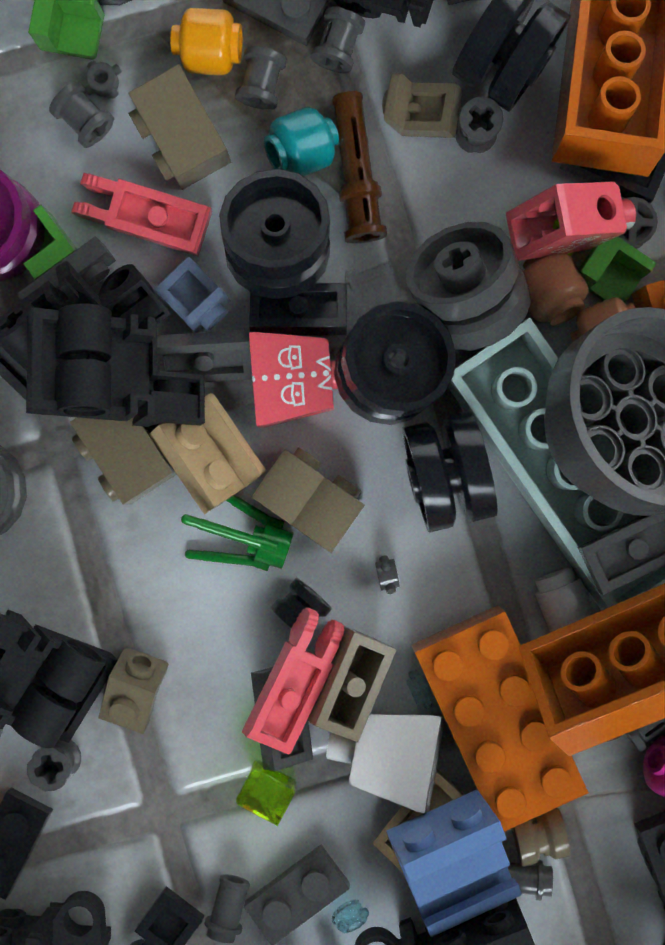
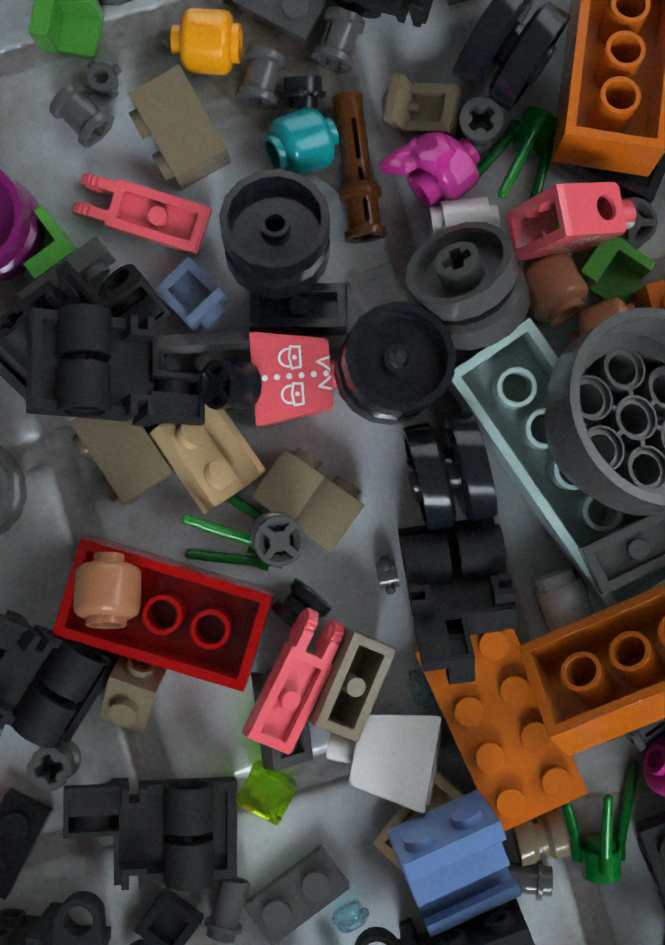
none -> red brick [52,536,276,692]
none -> black plate [63,777,237,891]
none -> nougat head [73,552,141,629]
none -> black wheel [199,360,262,410]
none -> dark grey wheel [250,511,305,567]
none -> black plate [279,76,326,109]
none -> dark pink head [378,132,480,207]
none -> black plate [398,517,517,685]
none -> white brick [428,196,500,237]
none -> green plant [477,106,557,199]
none -> green plant [562,761,639,884]

